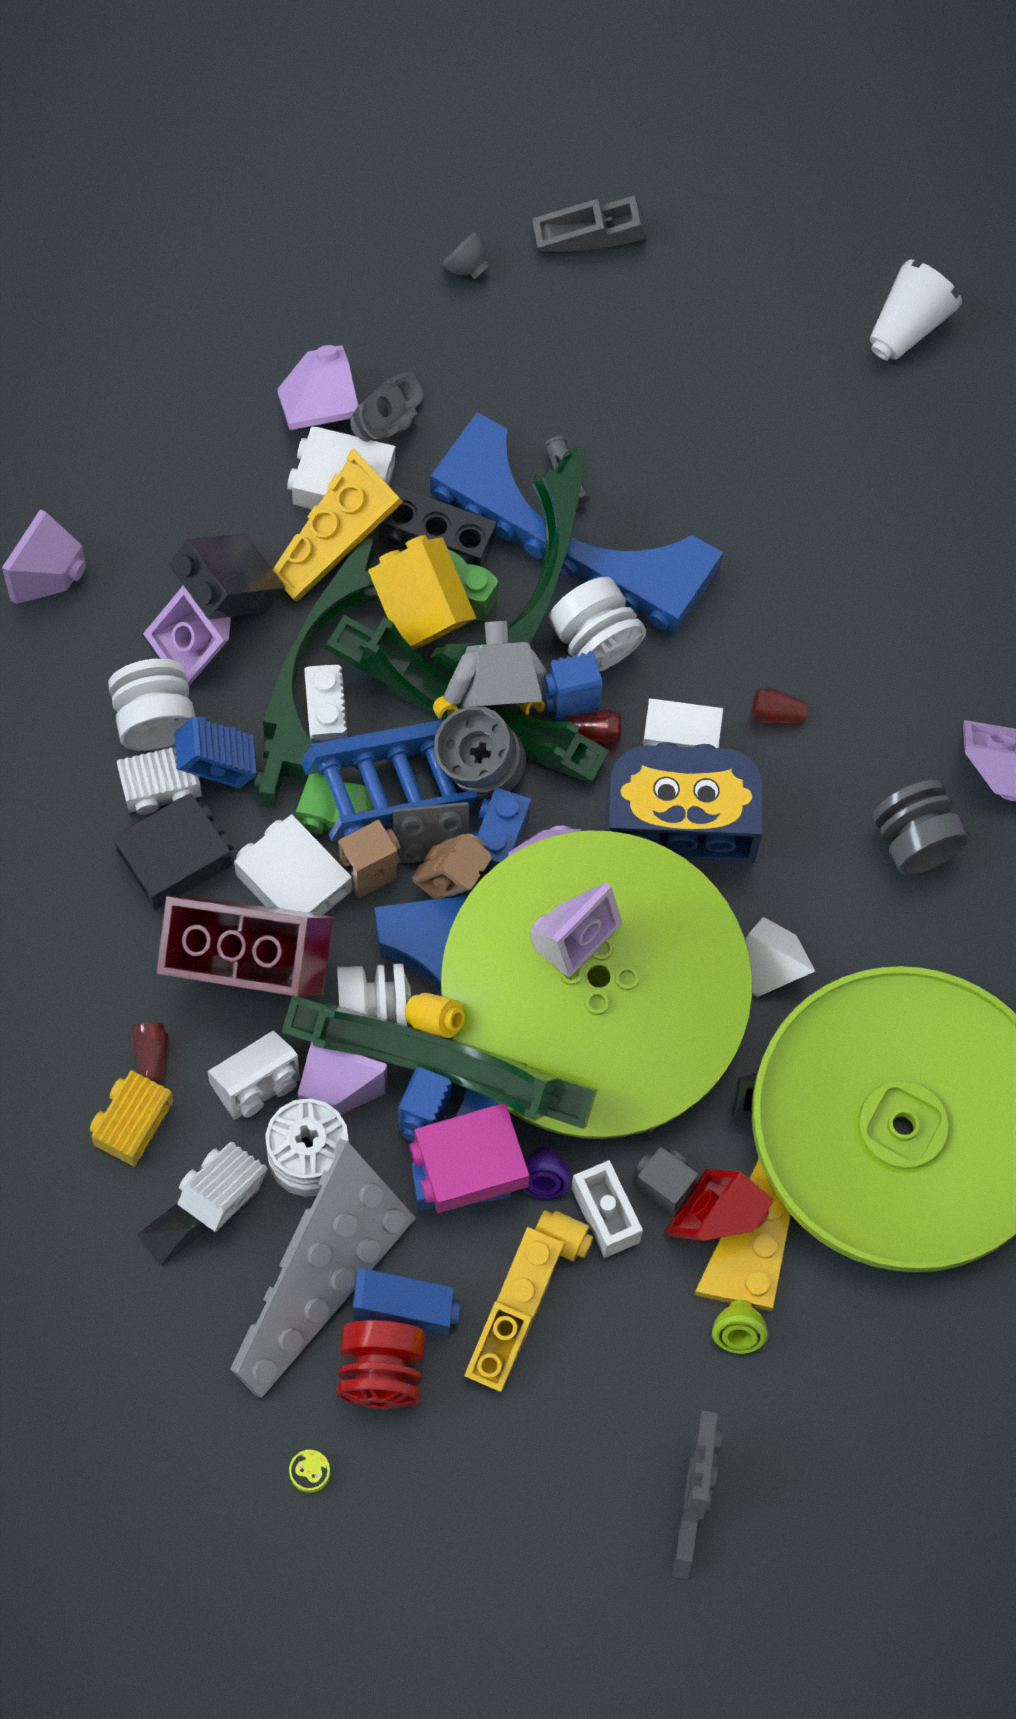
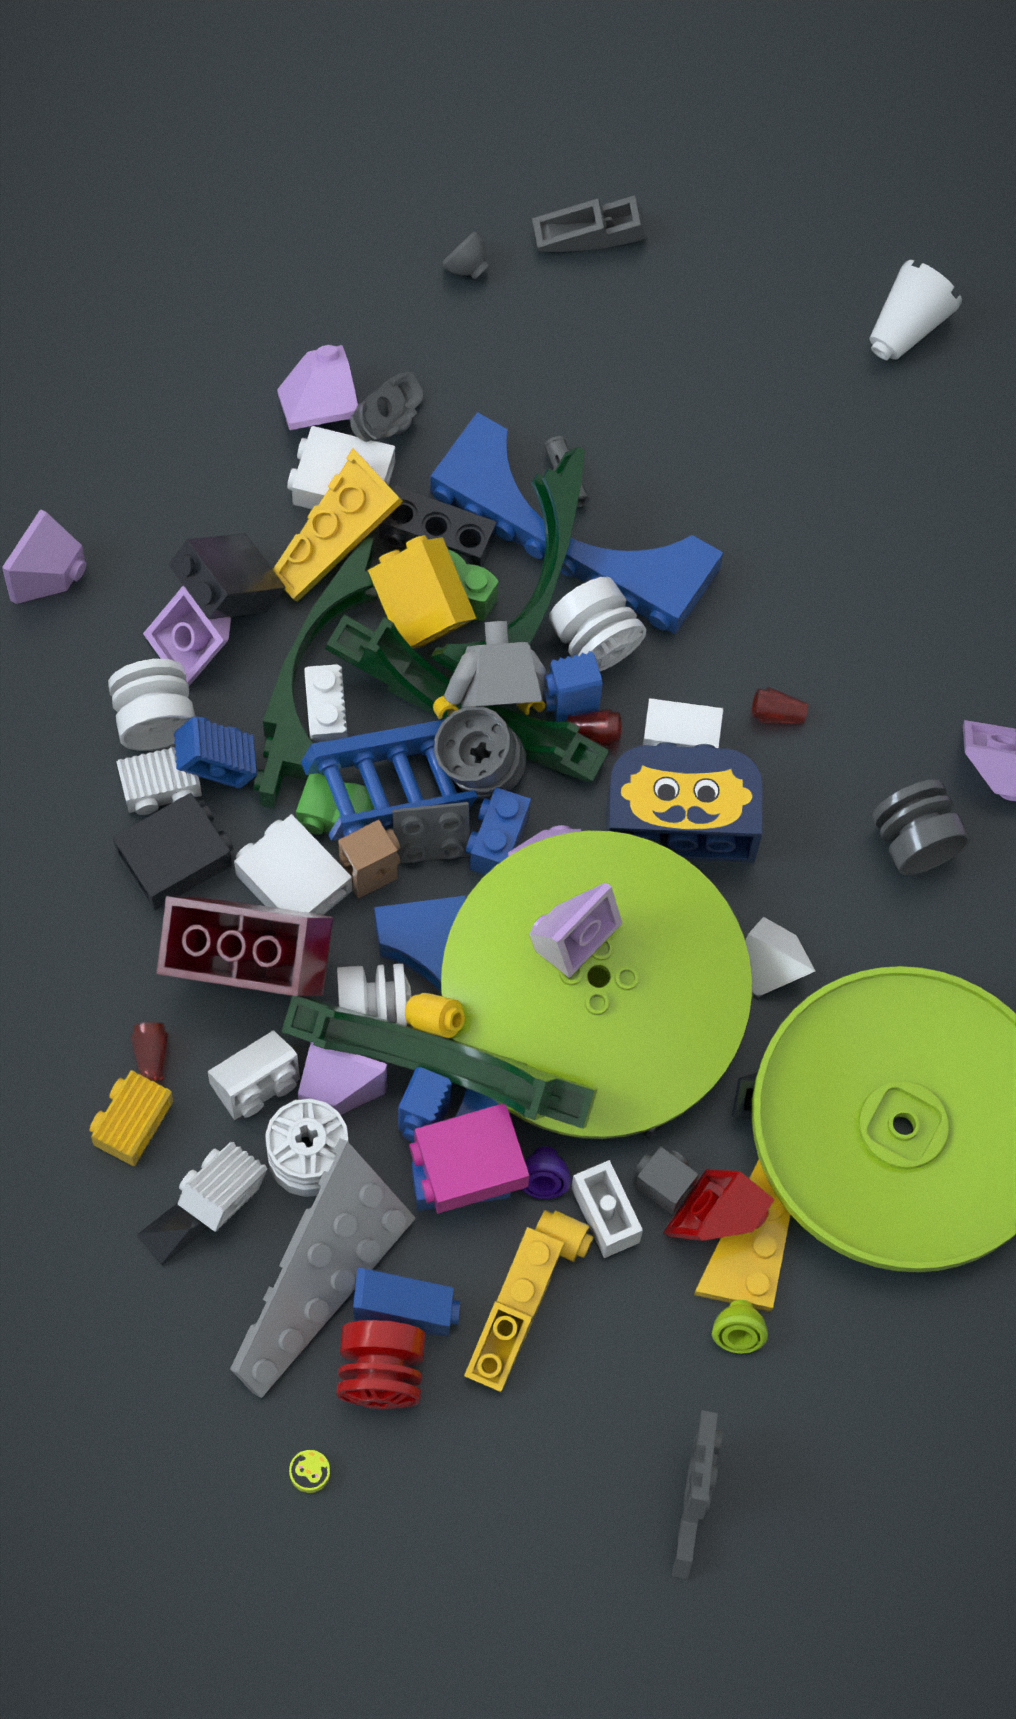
medium nougat brick [412,834,492,899] -> none

